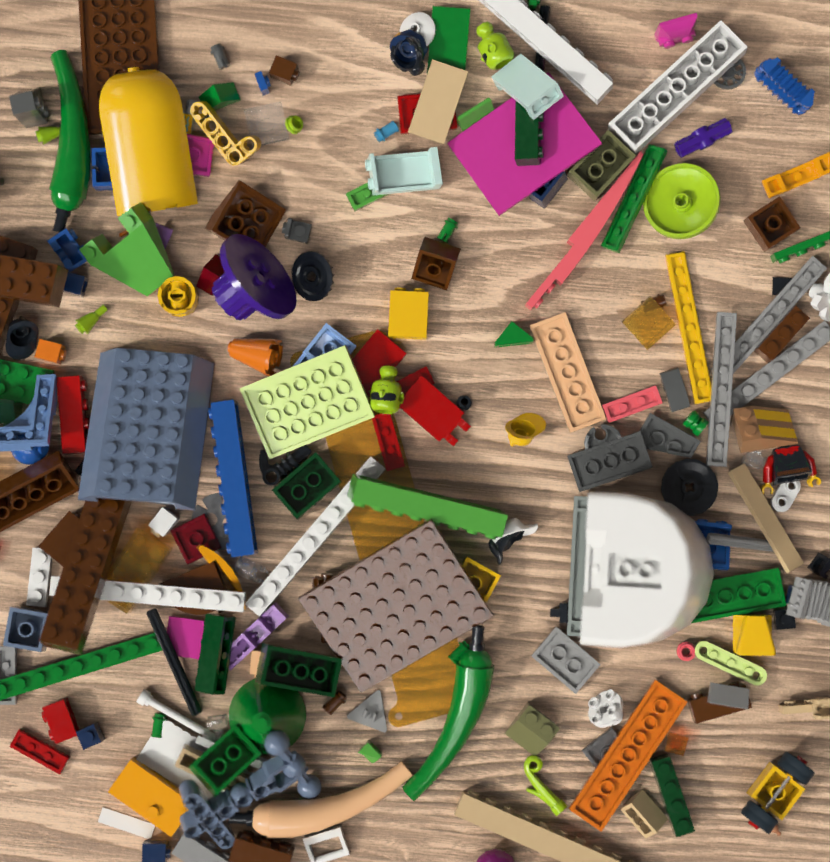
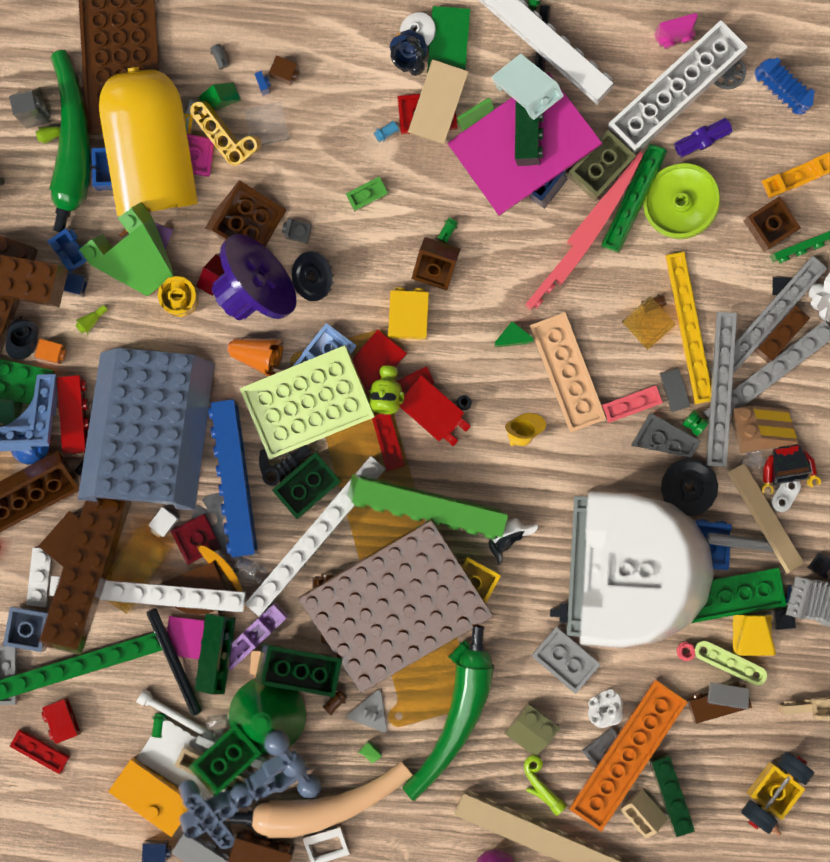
dark blue brick [76,722,105,750] -> none
white sticker [98,808,155,839] -> none
lime plate [285,115,303,134] -> none
light aqua panel [365,147,443,196] -> none
lime piece [476,22,514,70] -> none
dark grey plate [567,424,653,492] -> none
clear orange plate [664,731,689,756] -> none

